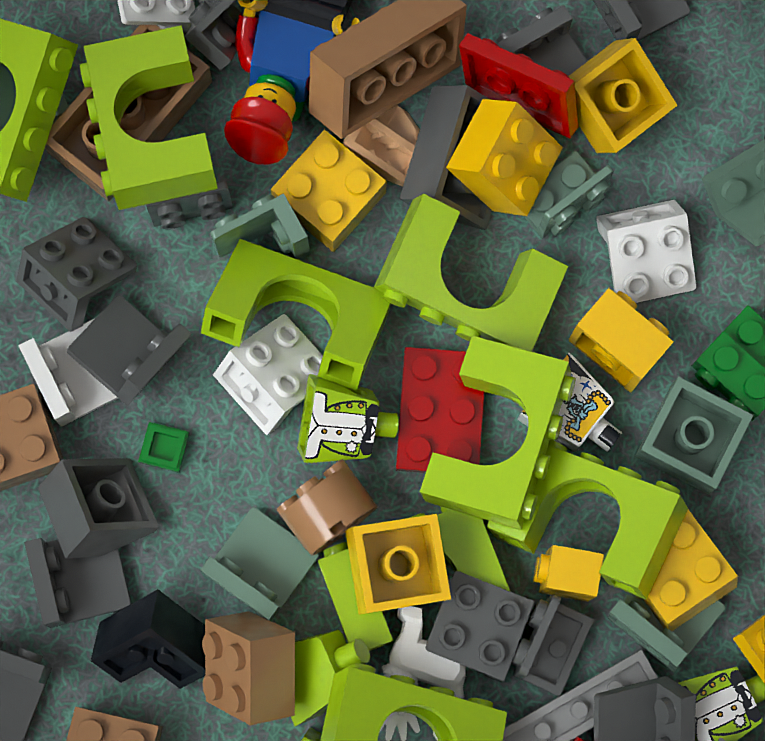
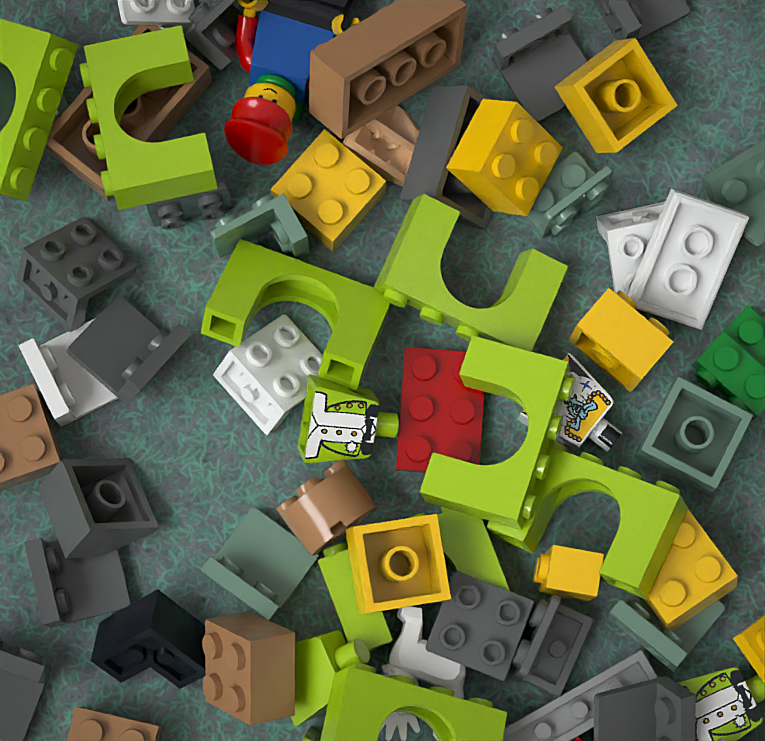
green tile [138,422,190,473] -> none
red plate [459,33,579,139] -> none
none -> white tile [628,188,749,330]

